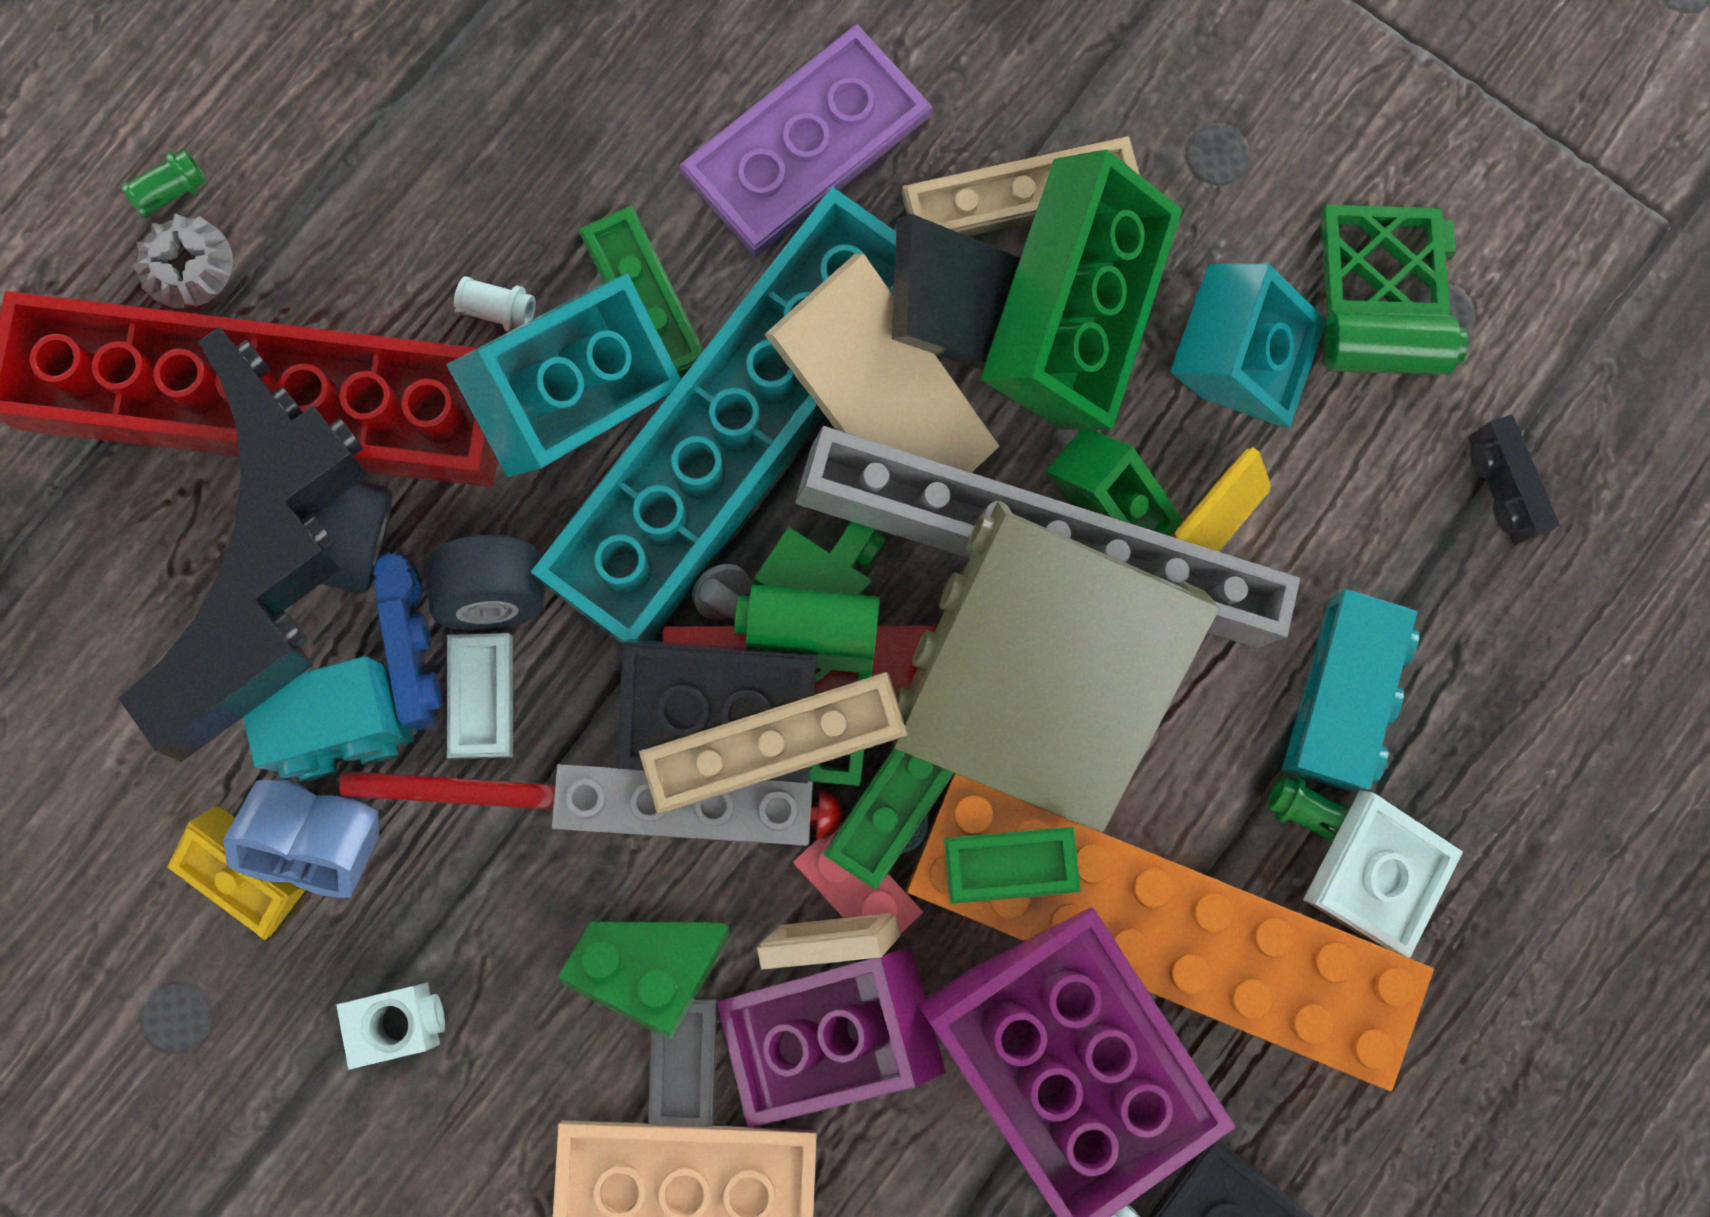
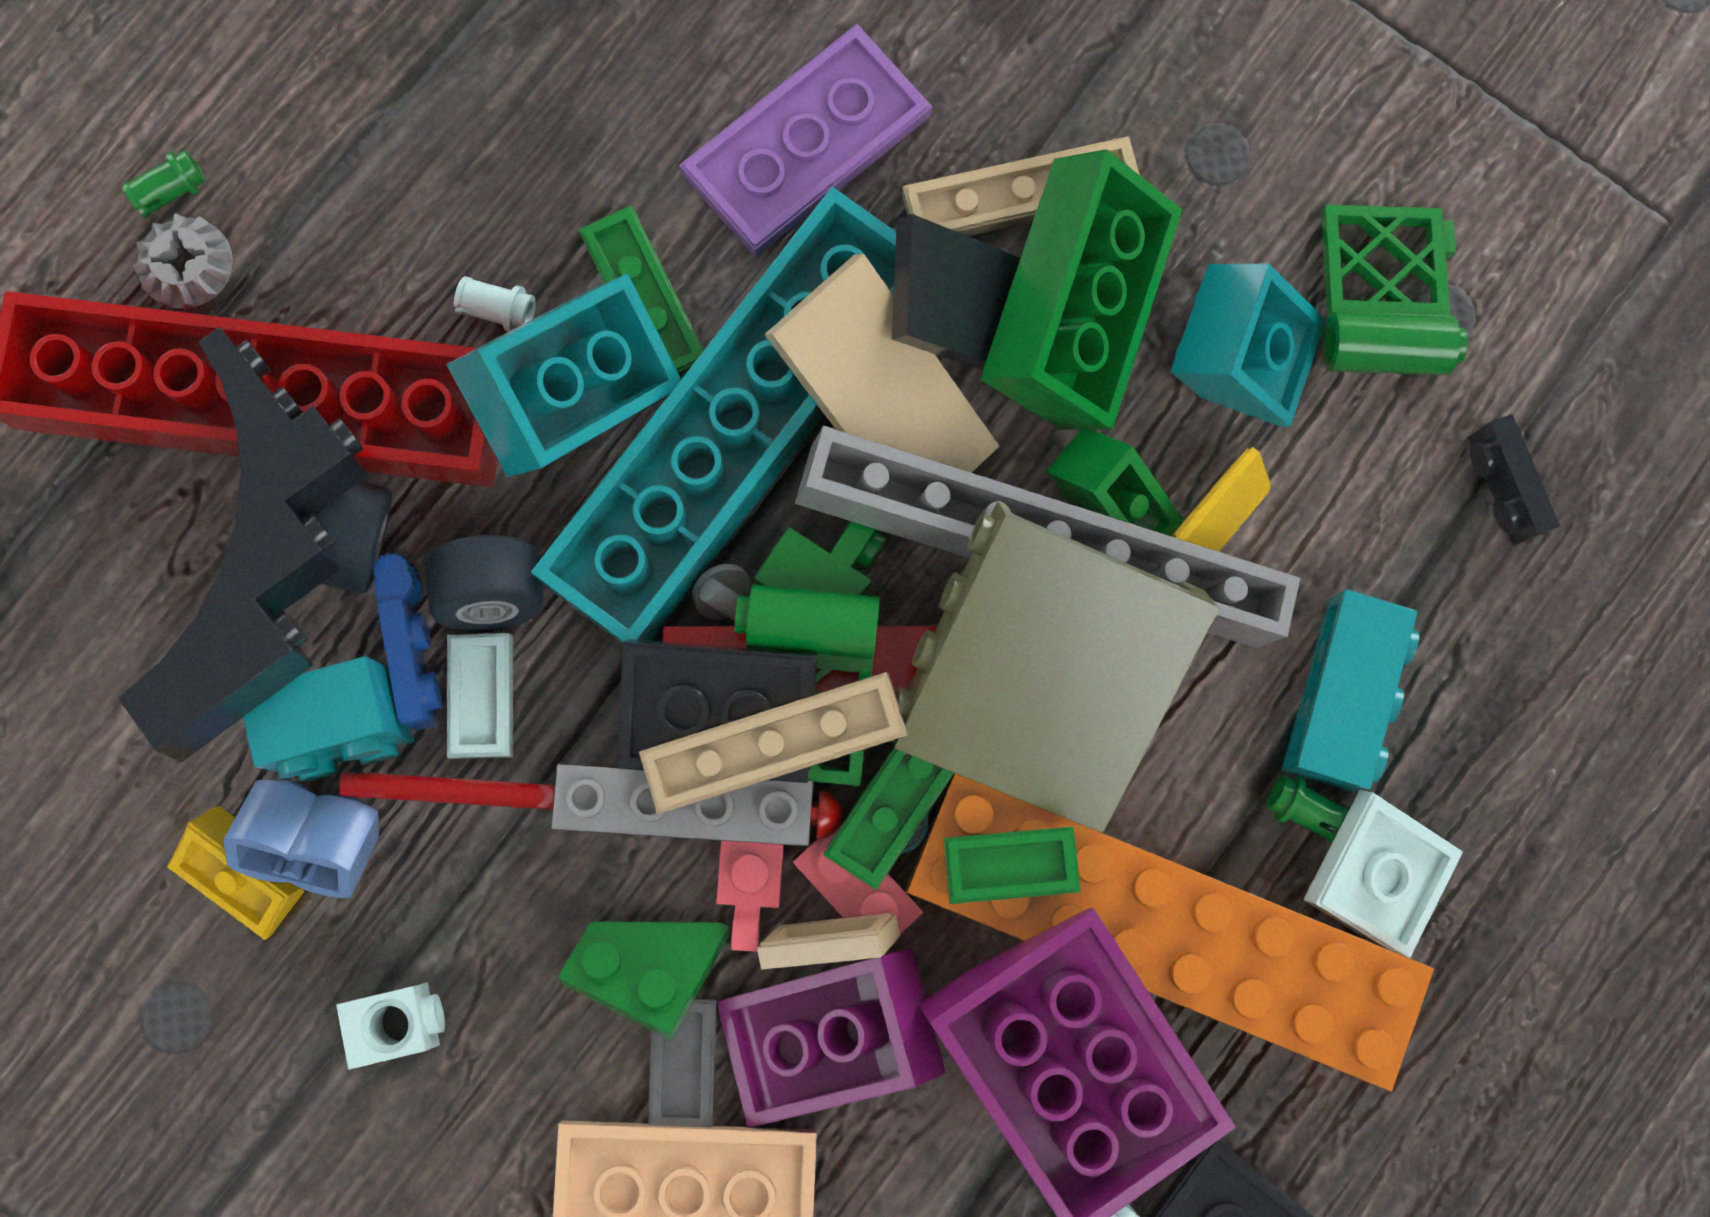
none -> coral plate [716,841,784,952]

